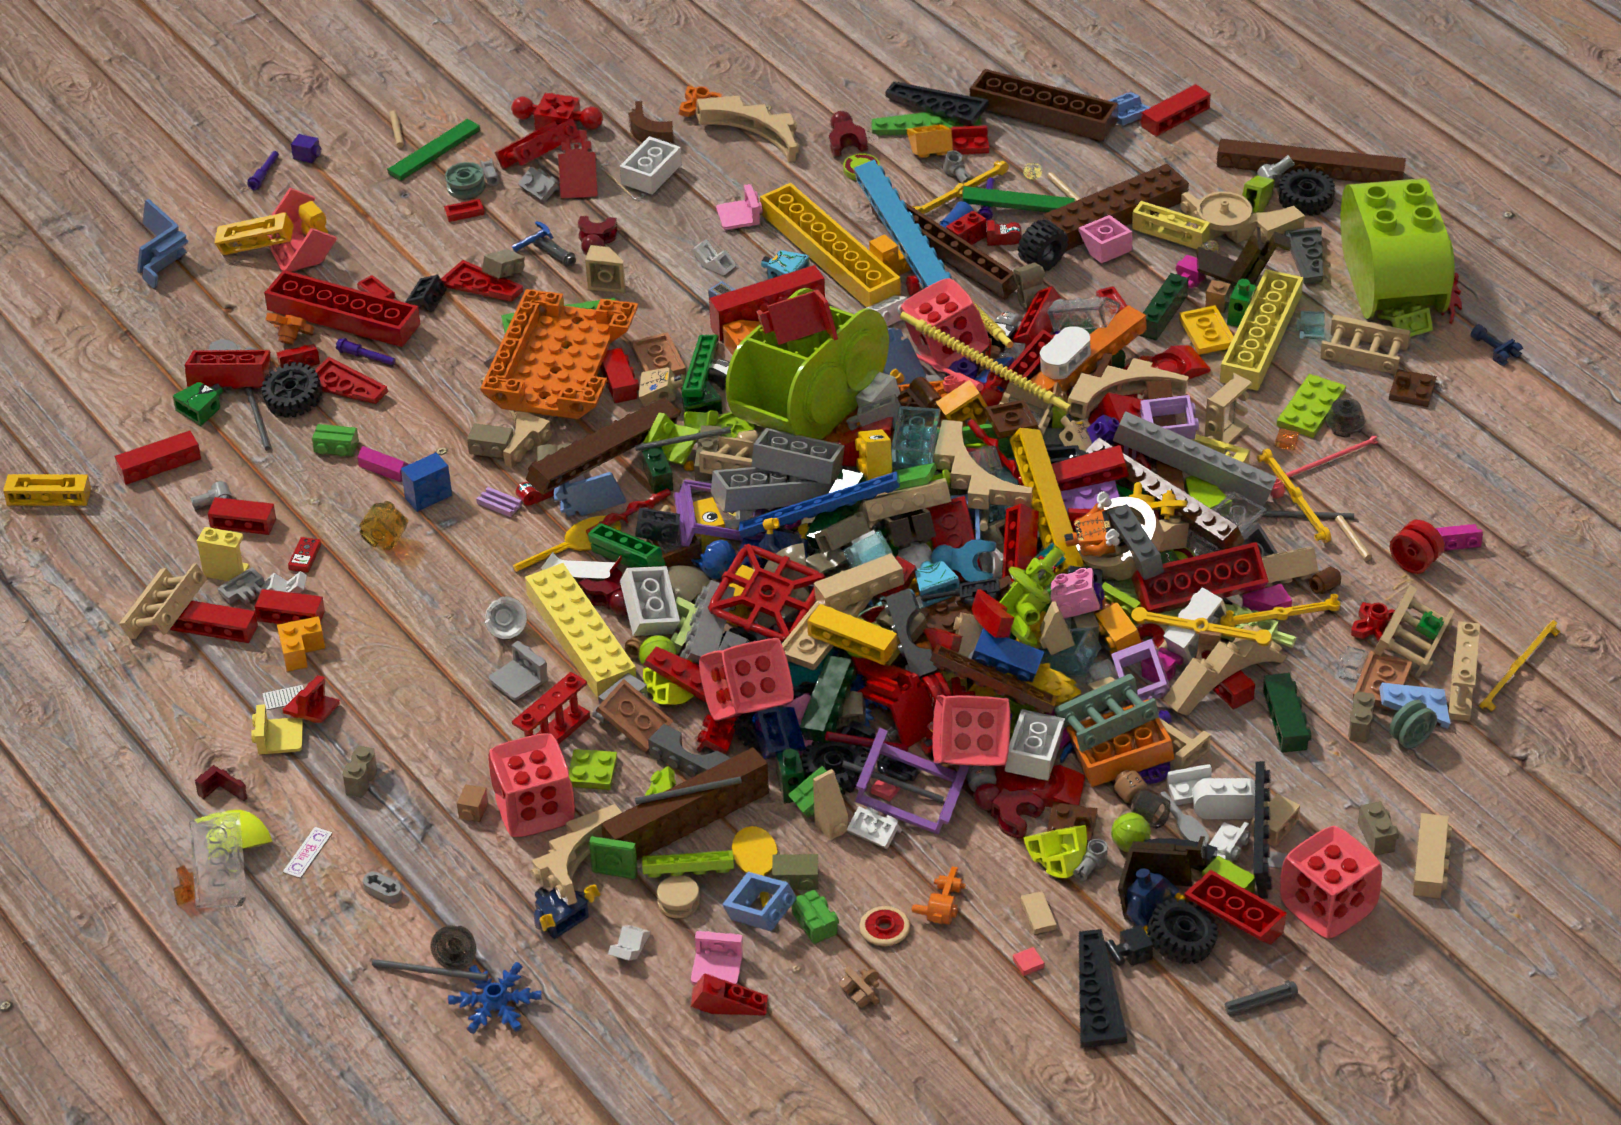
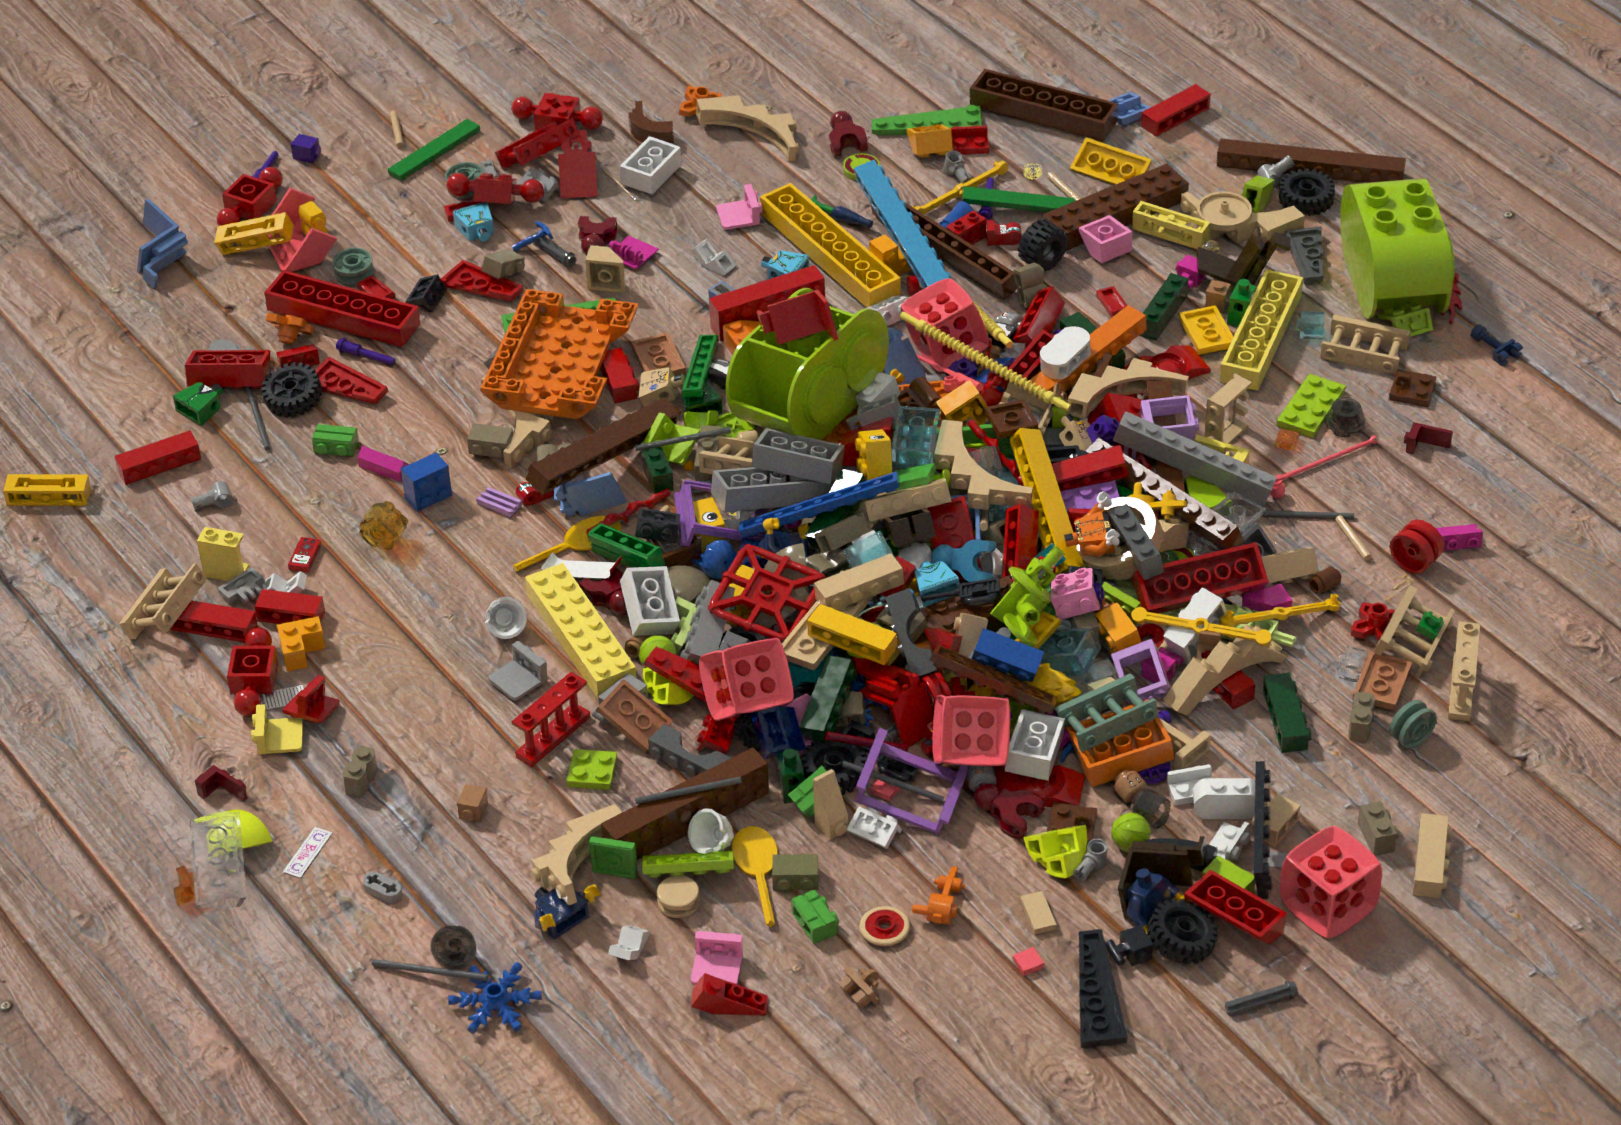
red brick [208,497,276,535] -> none
coral piece [488,734,575,837] -> none
lime wing [645,766,676,796] -> none
medium blue window [722,872,797,931] -> none
black wing [885,81,989,126] -> none
red slope [971,589,1014,638] -> none
tan slope [1039,601,1075,655] -> none
clear slope [1047,296,1121,331] -> none
light grey piece [1159,792,1209,844] -> none
yellow piece [1257,449,1331,543] -> none
light blue wing [1379,683,1450,729] -> none
yellow piece [1478,619,1561,712] -> none
none -> red brick [216,167,283,226]
none -> red brick [227,628,278,716]
none -> sand green wheel [333,248,374,286]
none -> red brick [446,173,544,204]
none -> medium azure torso [453,202,494,241]
none -> dark pink hinge [609,236,659,270]
none -> white helmet [688,808,734,854]
none -> dark blue piece [811,195,873,228]
none -> yellow slope [1070,137,1152,185]
none -> dark red bracket [1403,422,1453,454]

